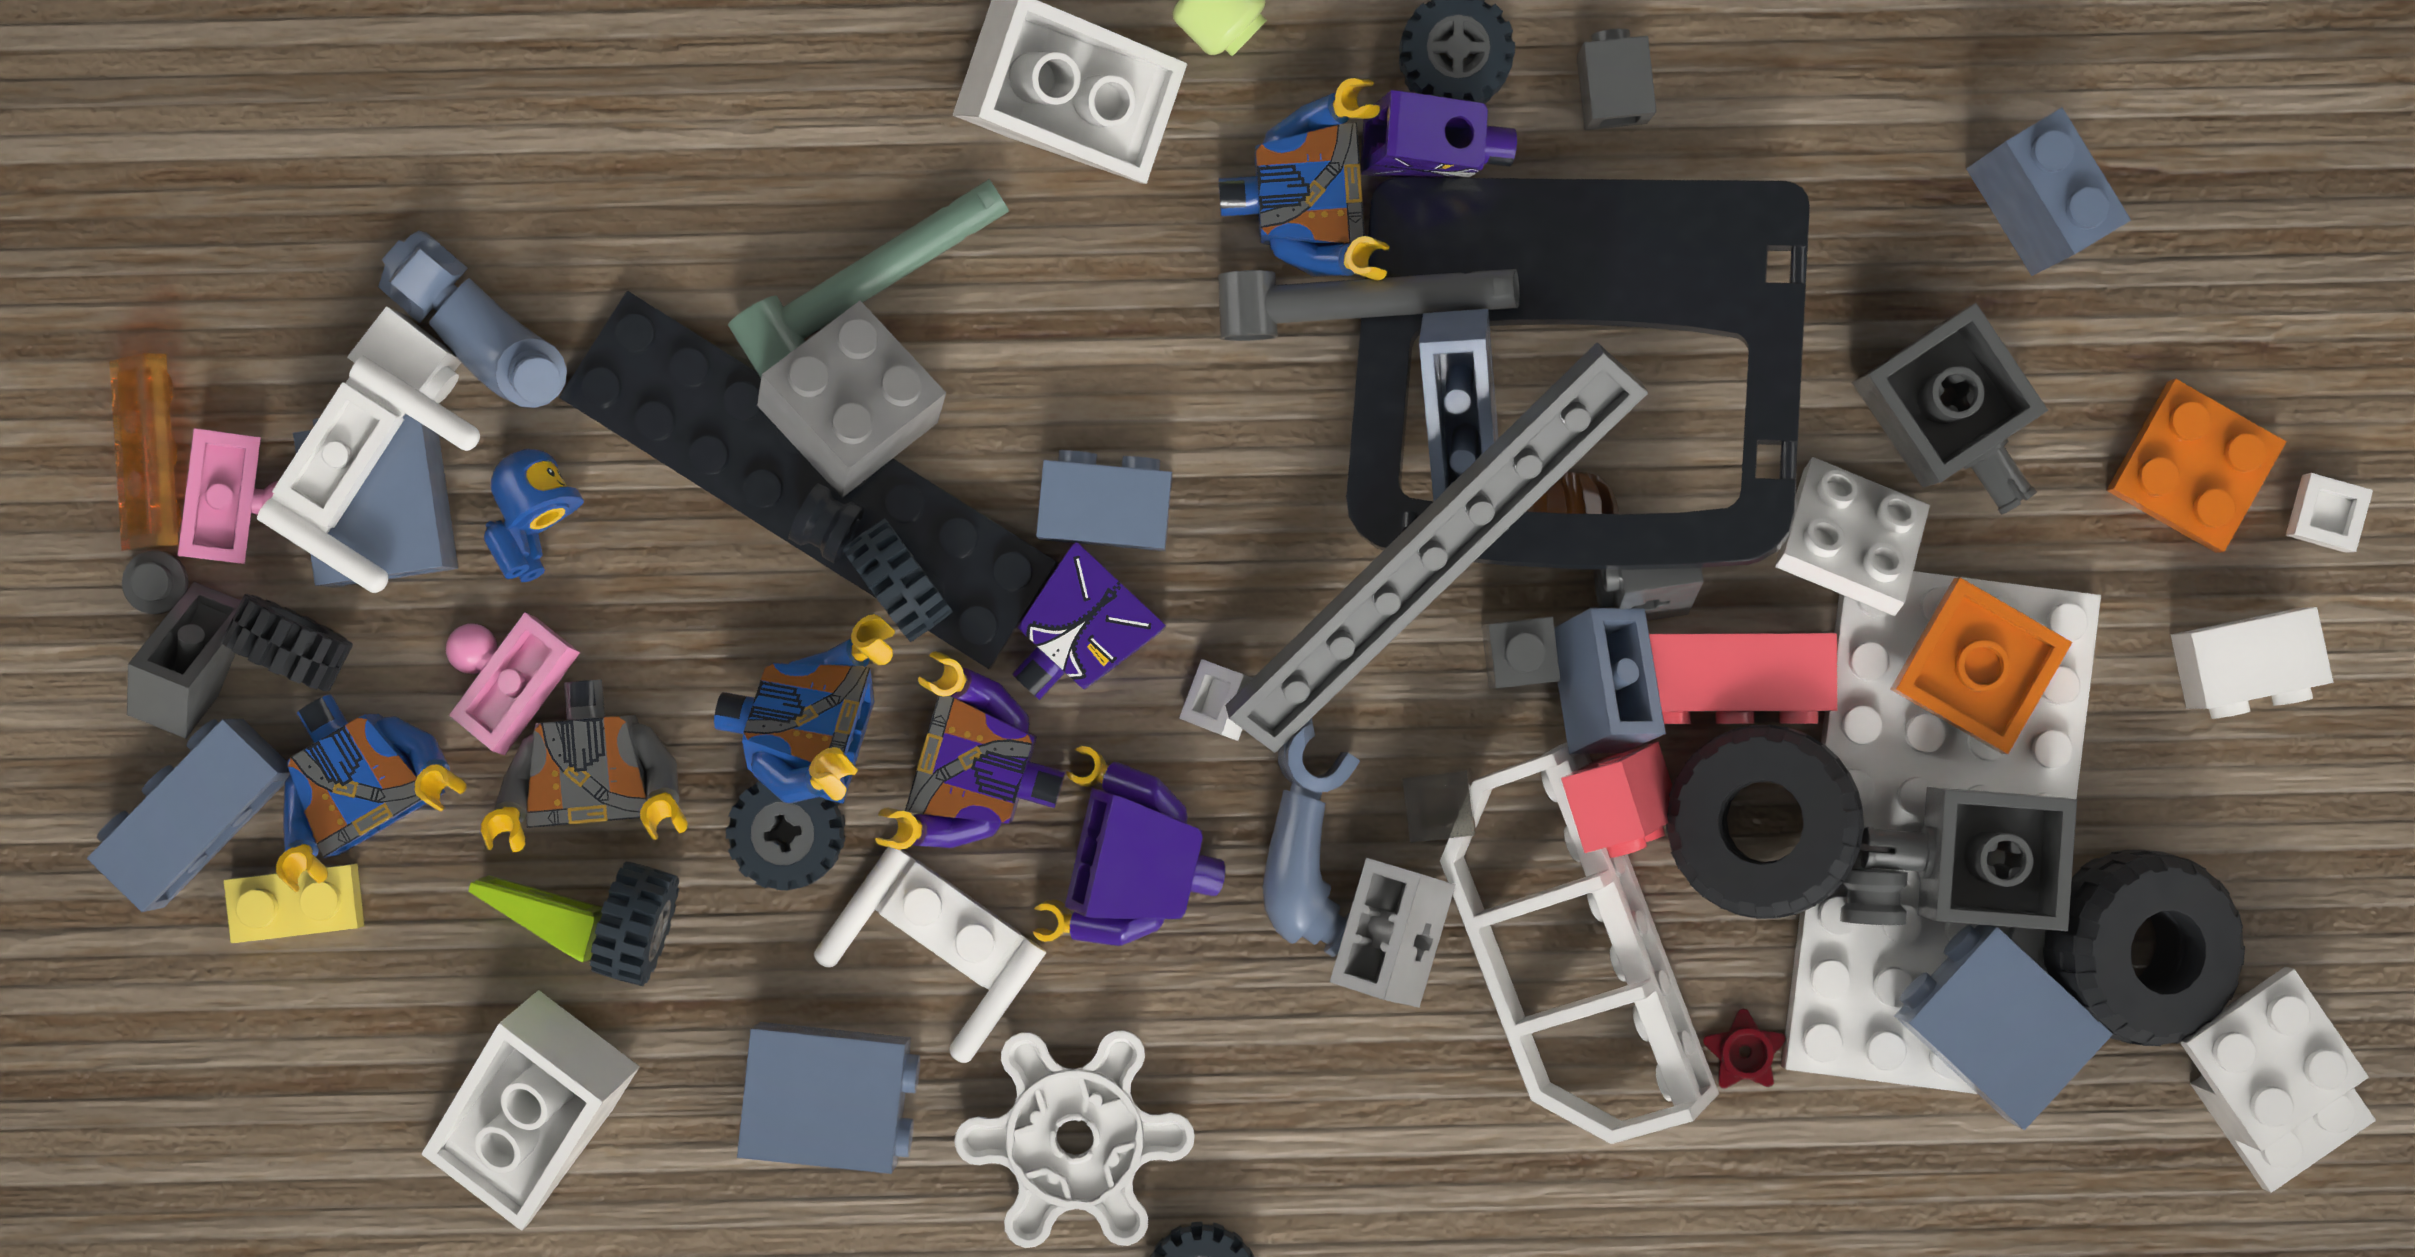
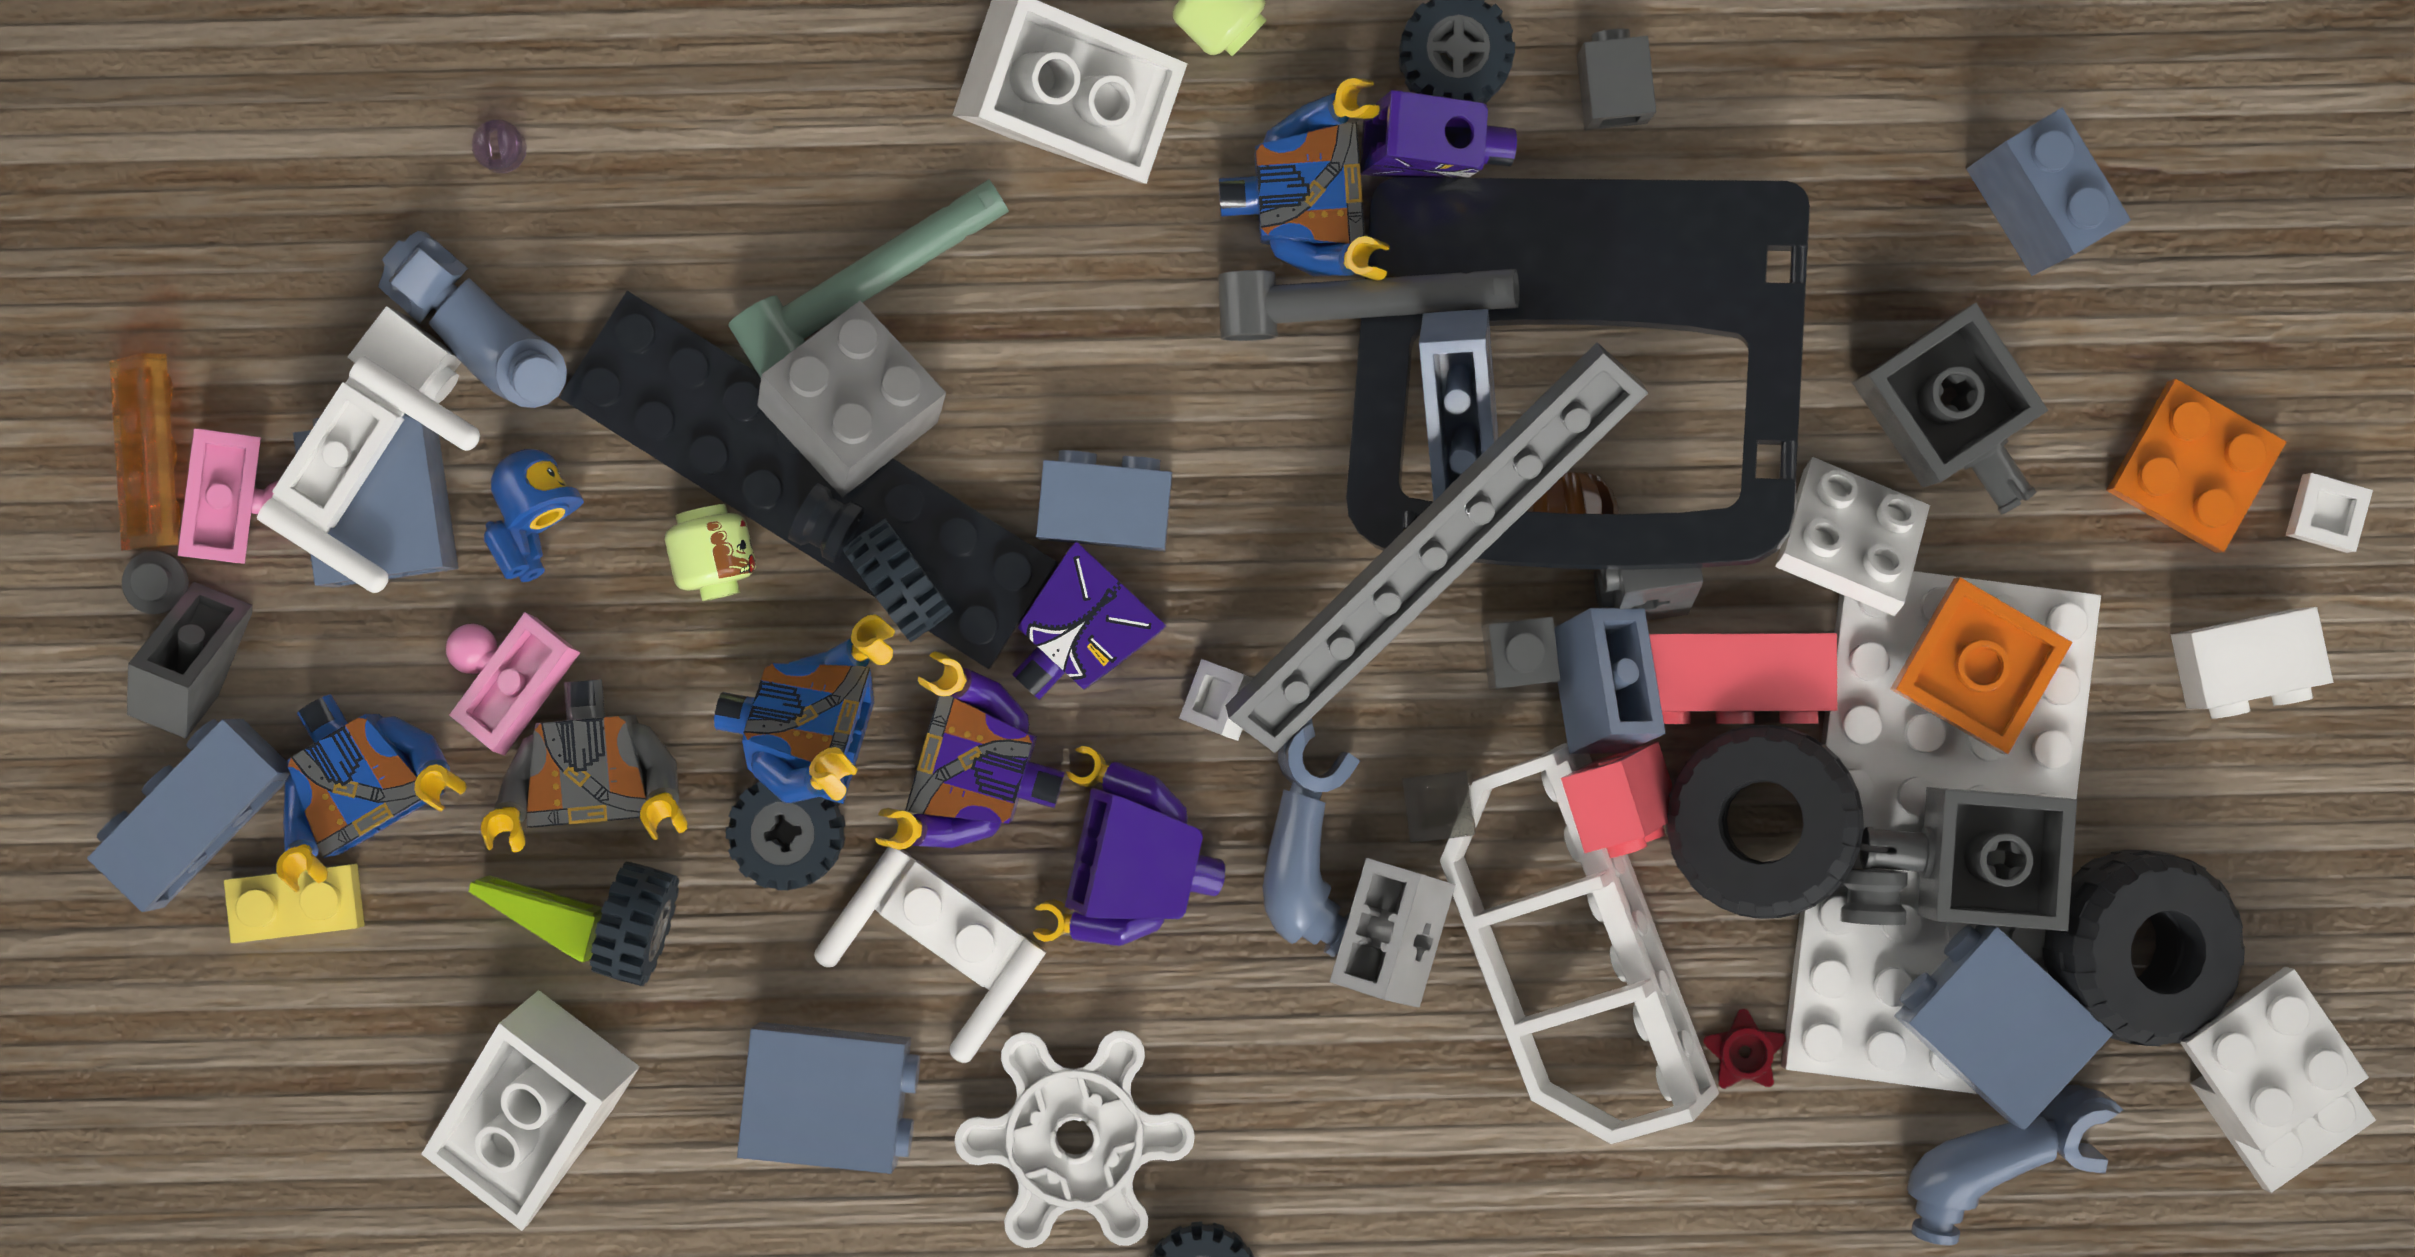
black tyre [221,594,353,691] -> none
none -> hinge [471,120,527,173]
none -> yellowish green head [665,504,756,601]
none -> sand blue piece [1907,1085,2124,1245]

